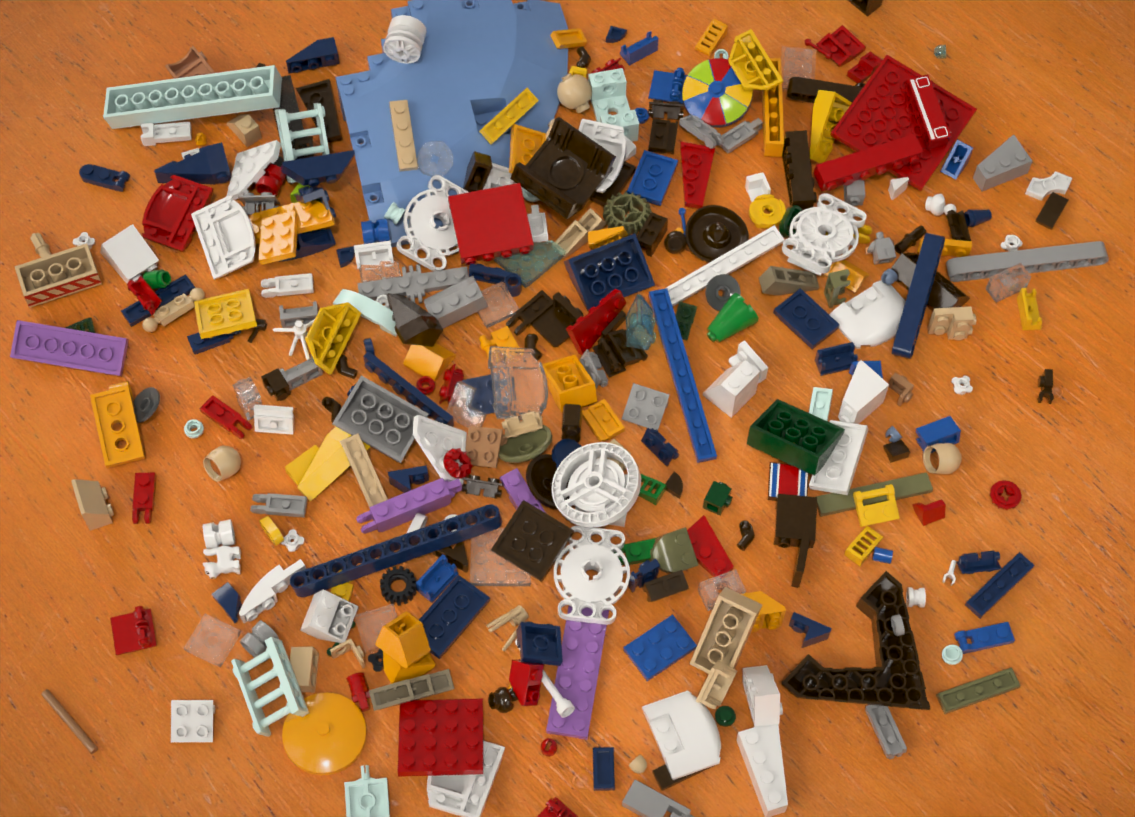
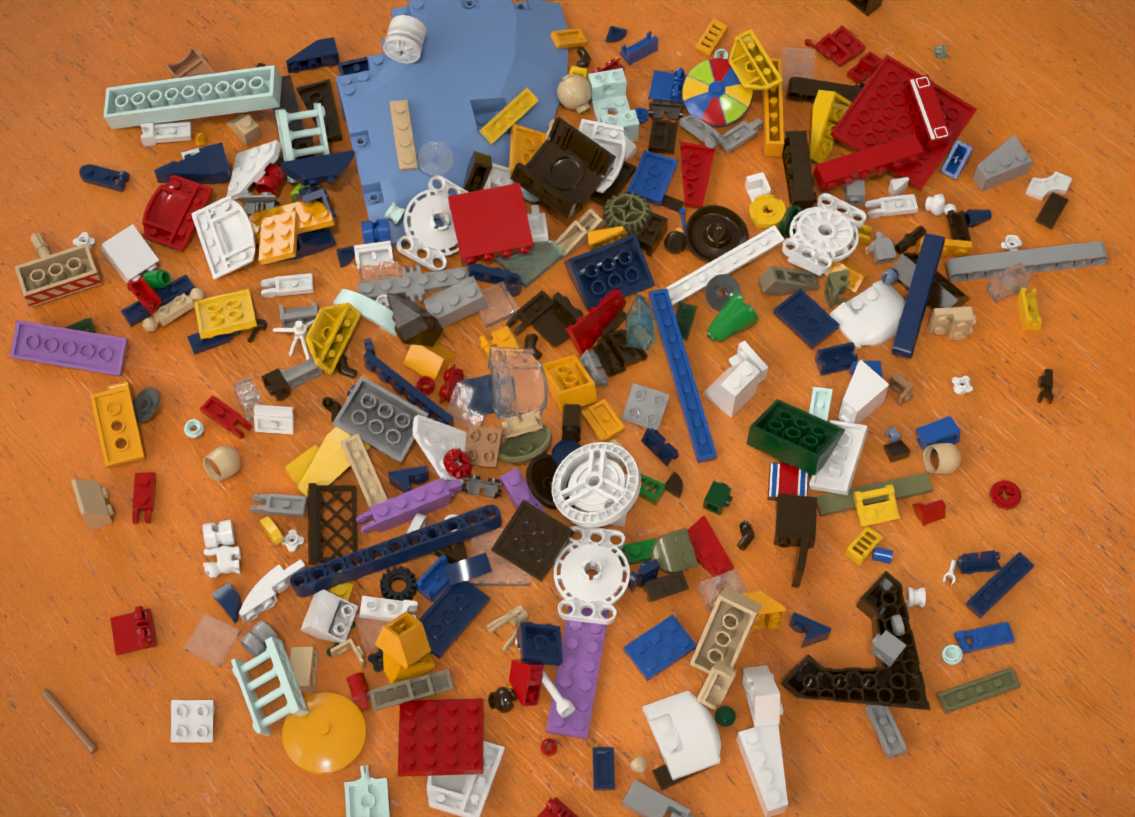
none -> dark brown fence [307,483,357,565]
none -> dark blue slope [337,57,369,76]
none -> white plate [359,596,418,621]
none -> dark blue slope [445,553,492,585]
none -> dark brown piece [661,195,684,213]
none -> white hinge [865,194,918,219]
none -> light grey brick [870,630,906,667]

